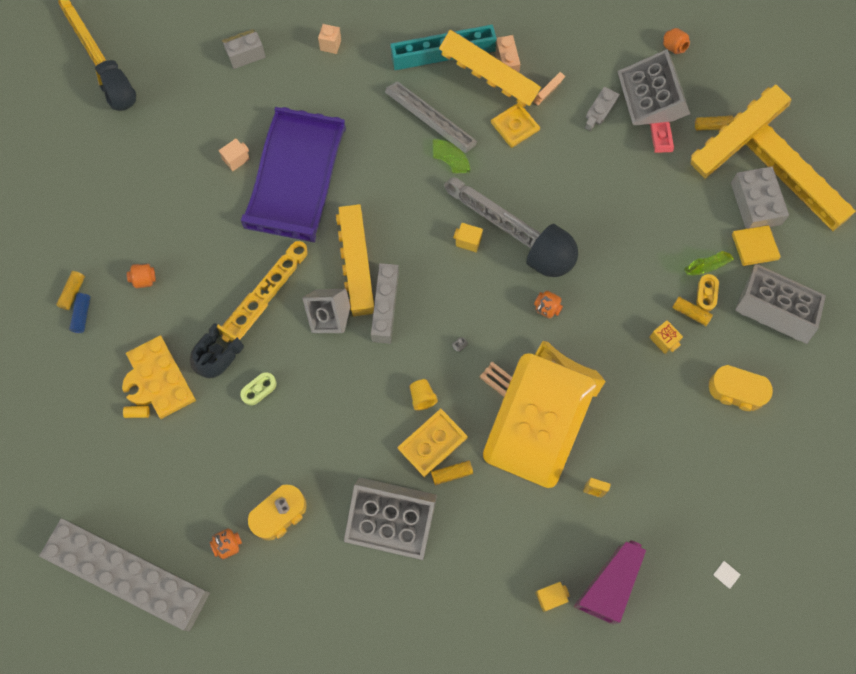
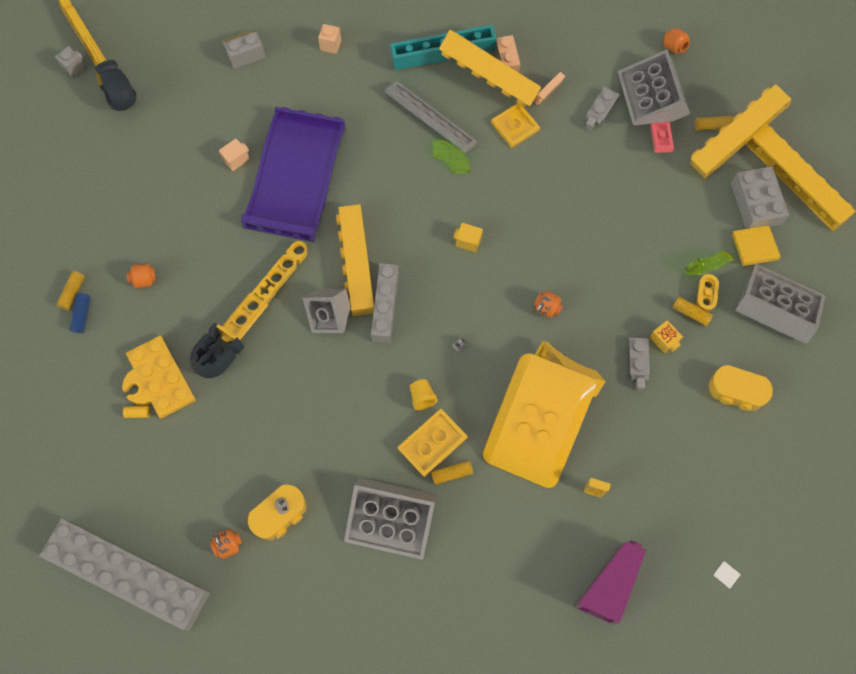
yellowish green plate [240,372,277,405] -> none
piece [444,177,578,277] -> none
light nougat tile [480,362,512,397] -> none
yellow brick [535,582,570,612] -> none
none -> light grey brick [55,46,86,79]
none -> light grey hinge [628,338,650,391]

